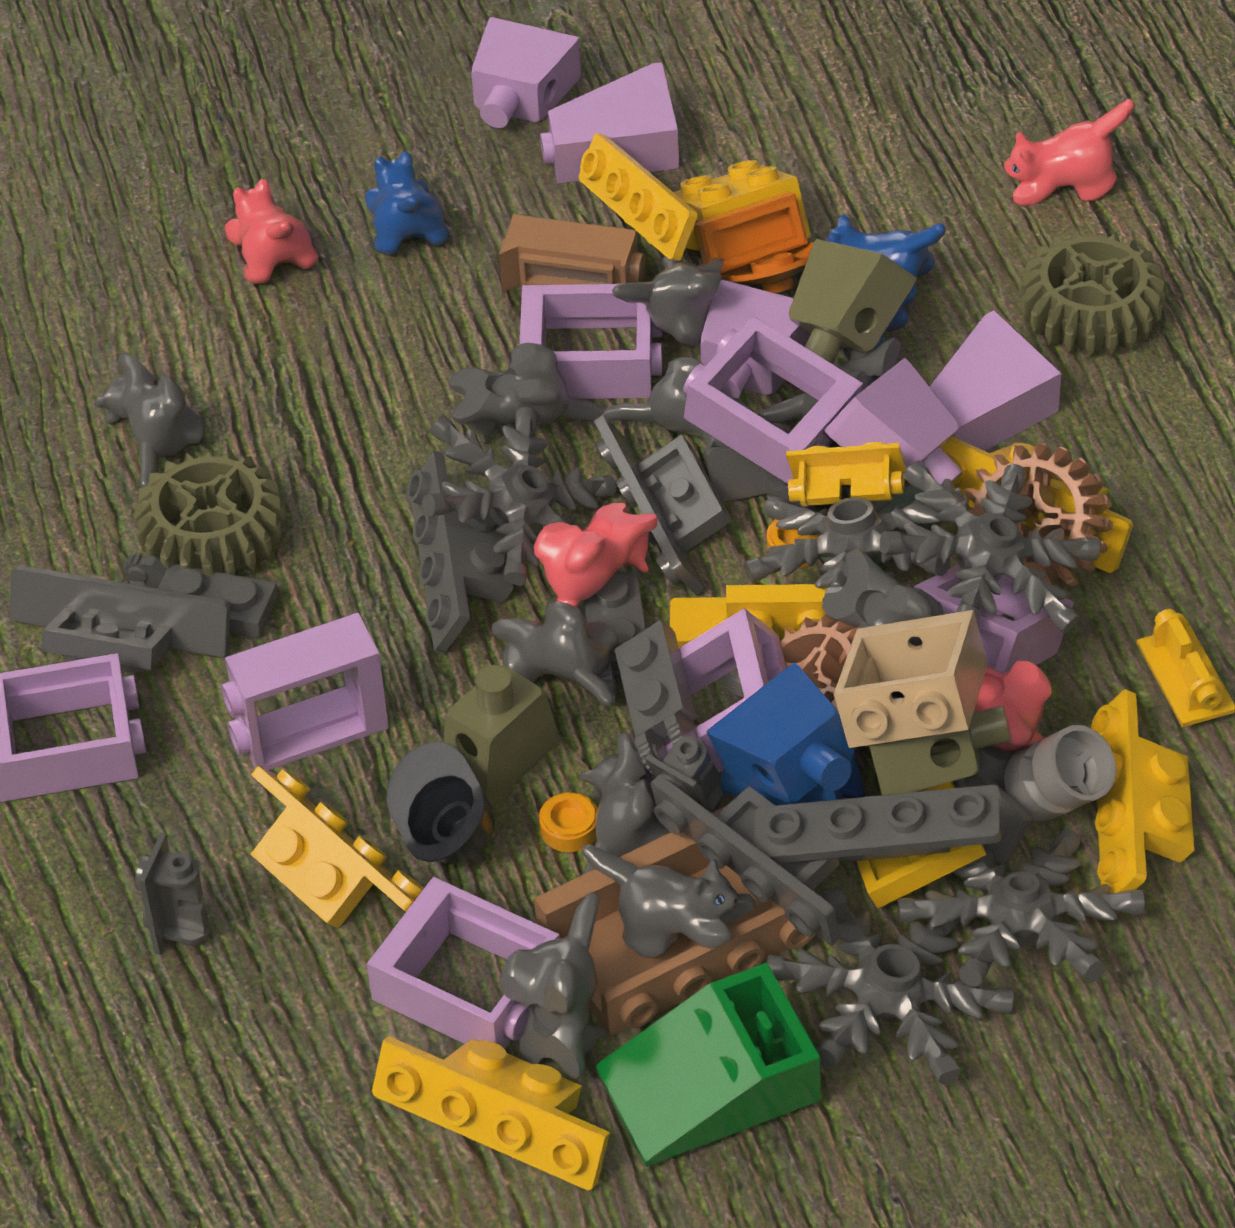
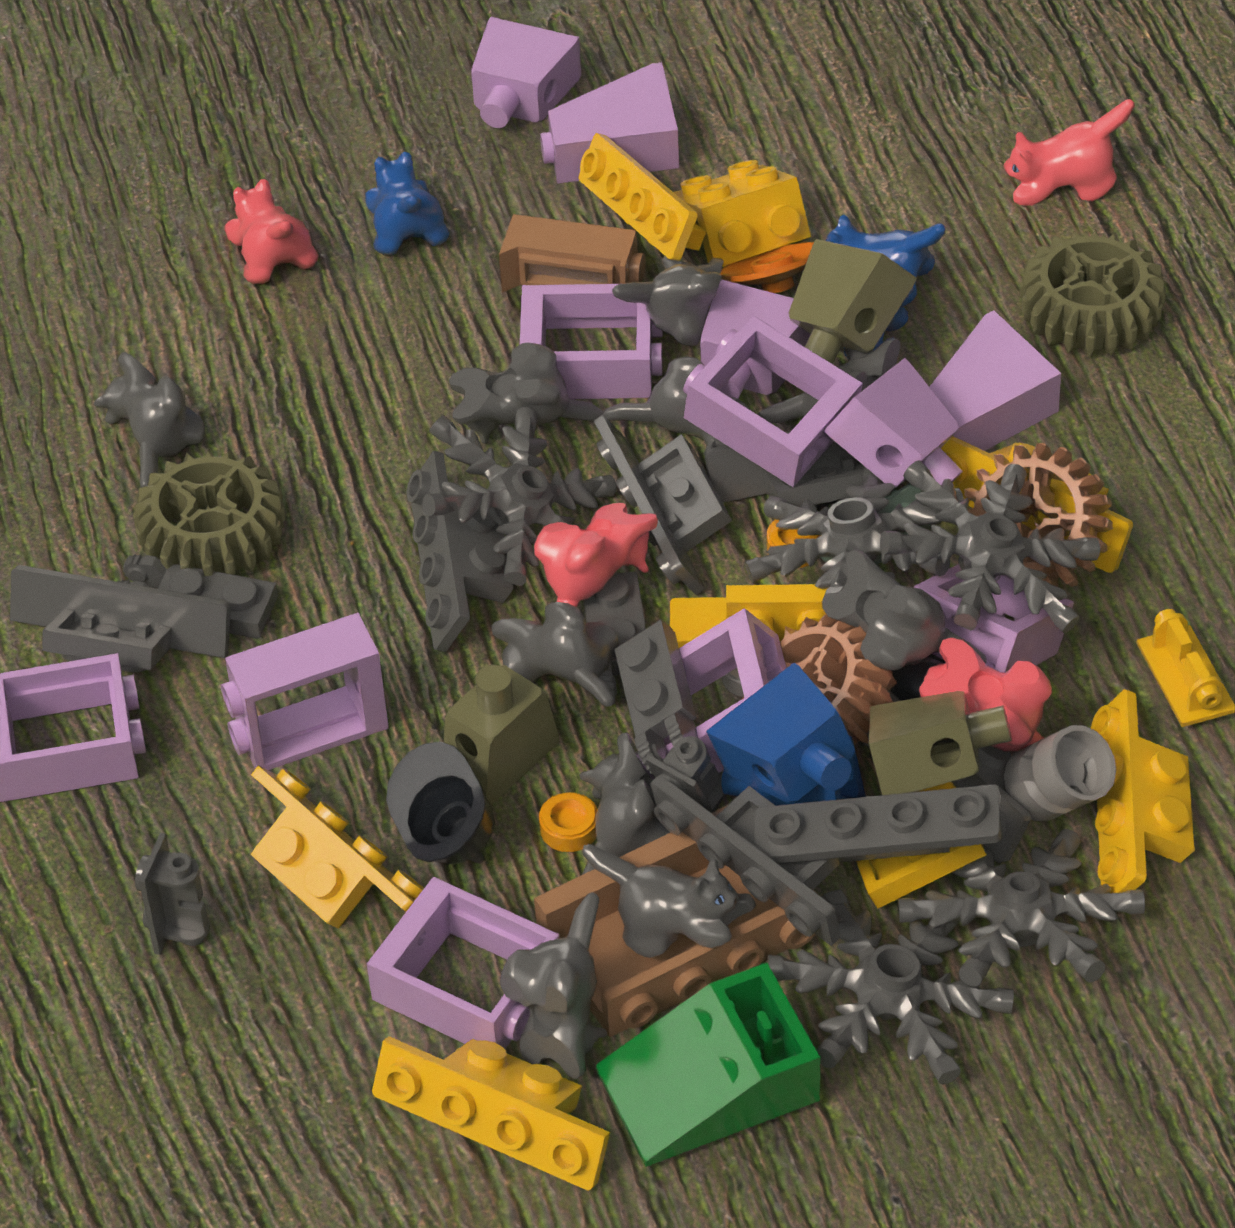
orange tile [694,191,808,273] -> none
yellow hinge [786,442,907,507] -> none
tan window [834,610,988,748] -> none

